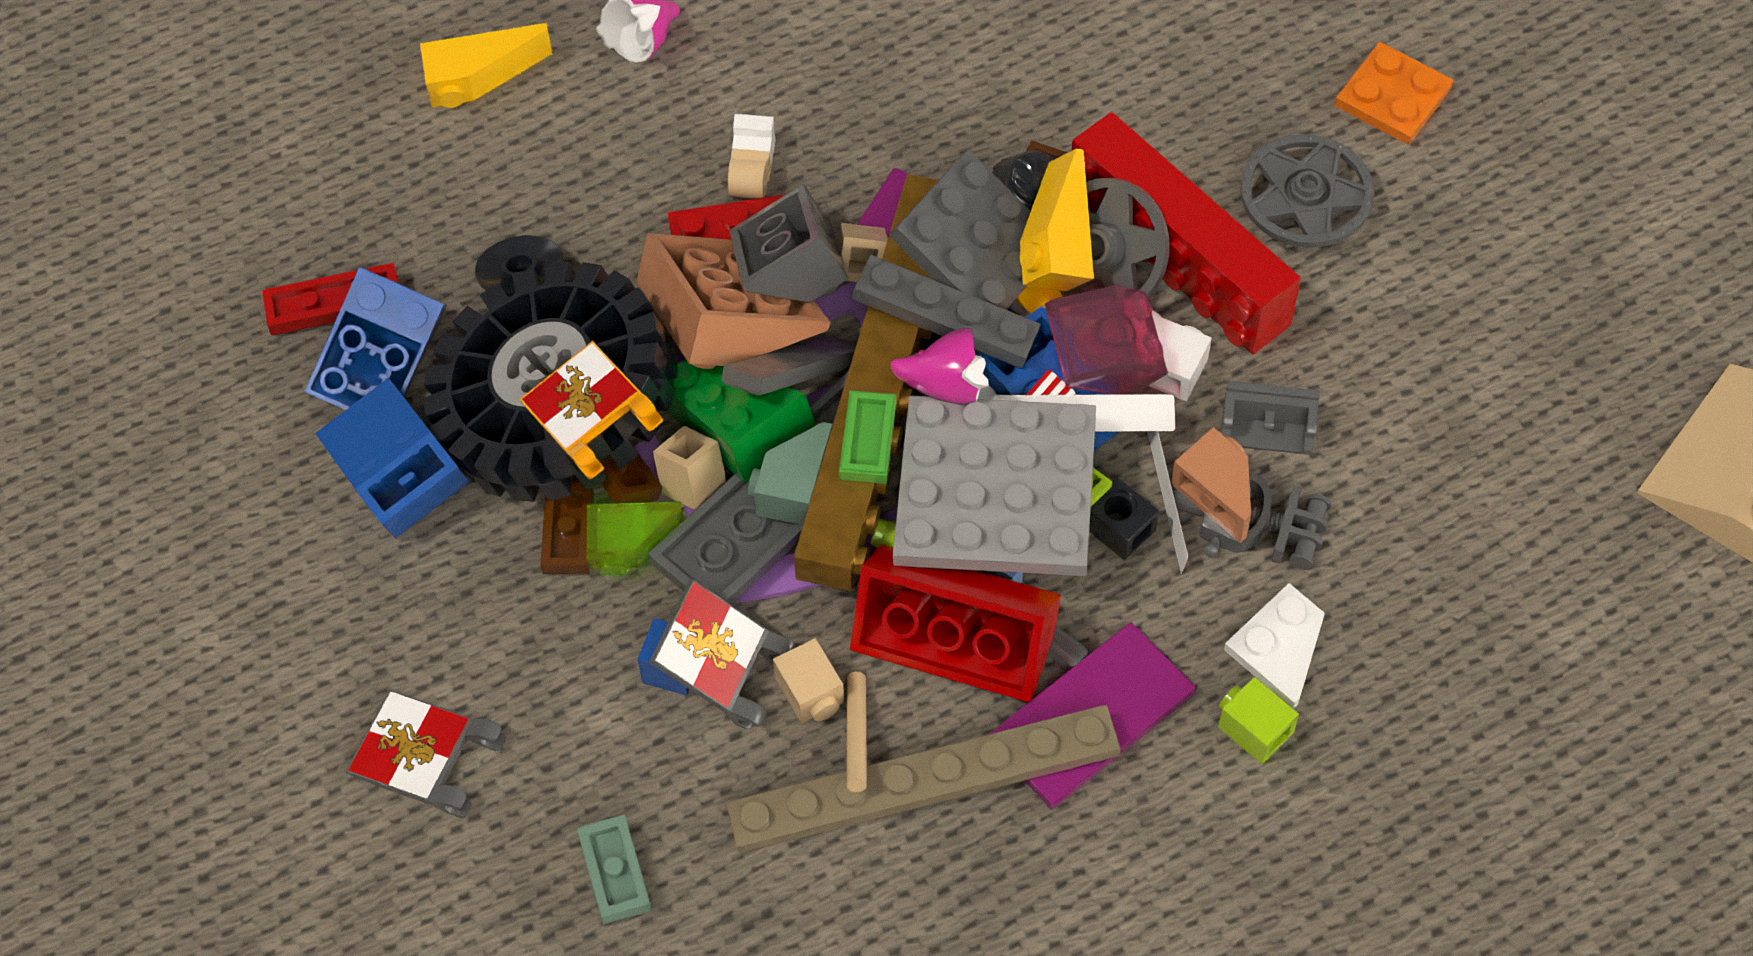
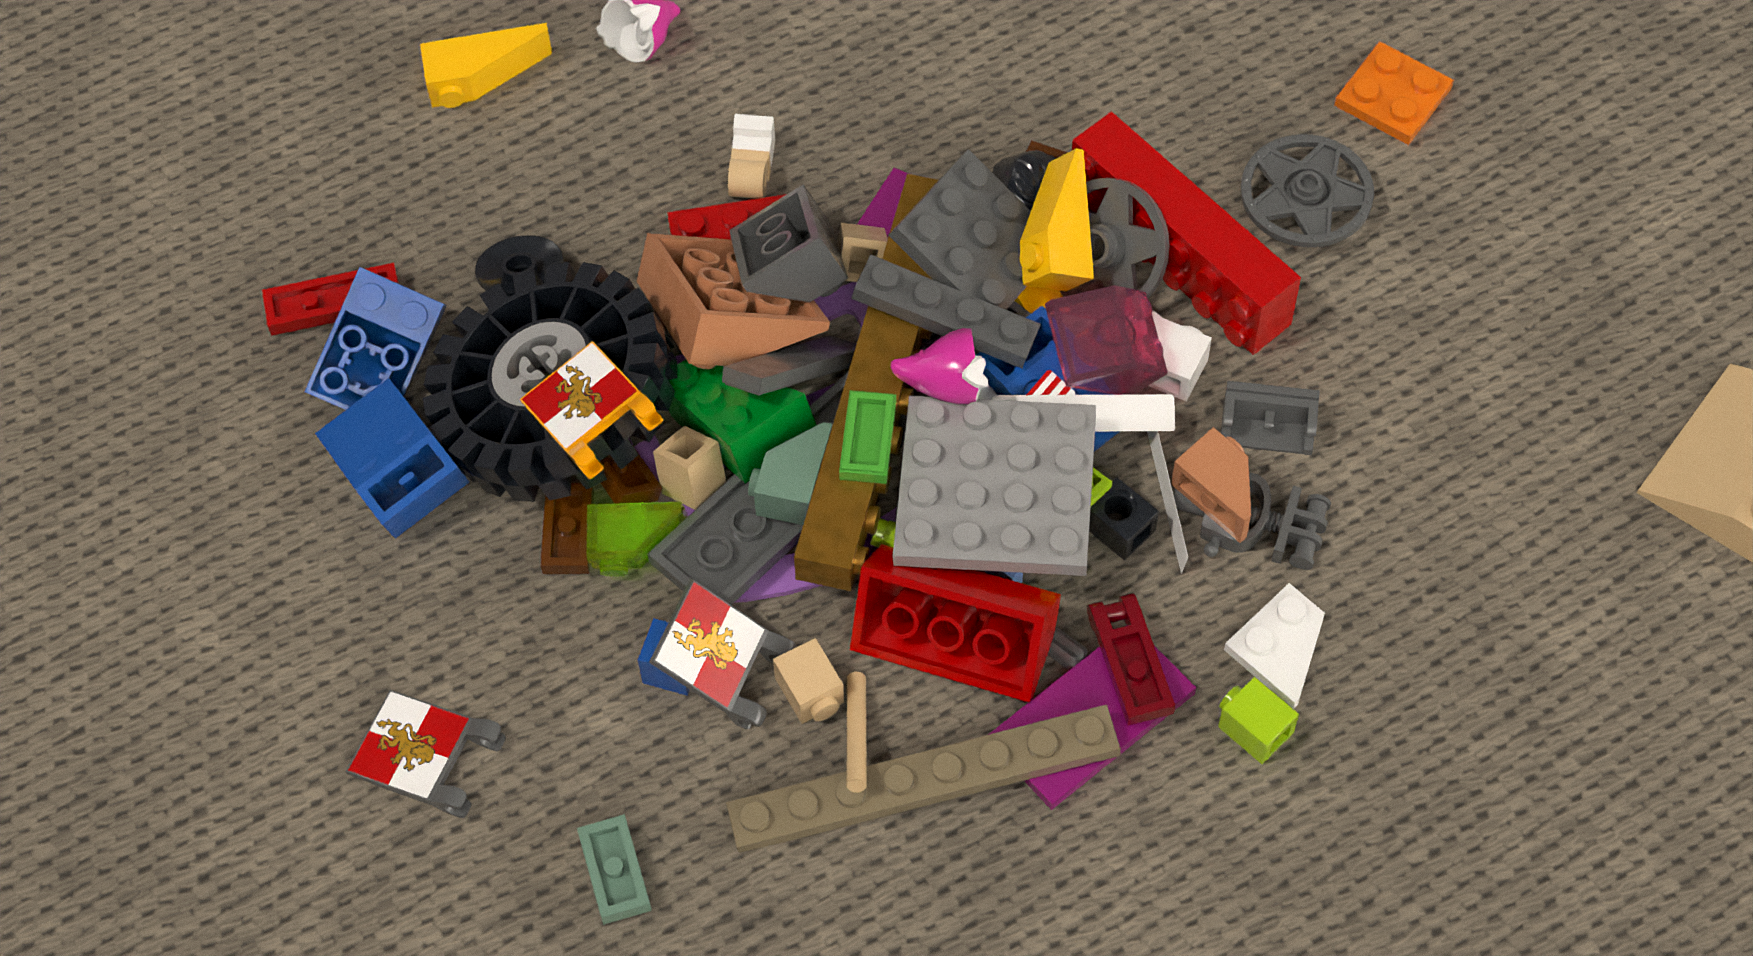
none -> dark red plate [1087,593,1176,726]

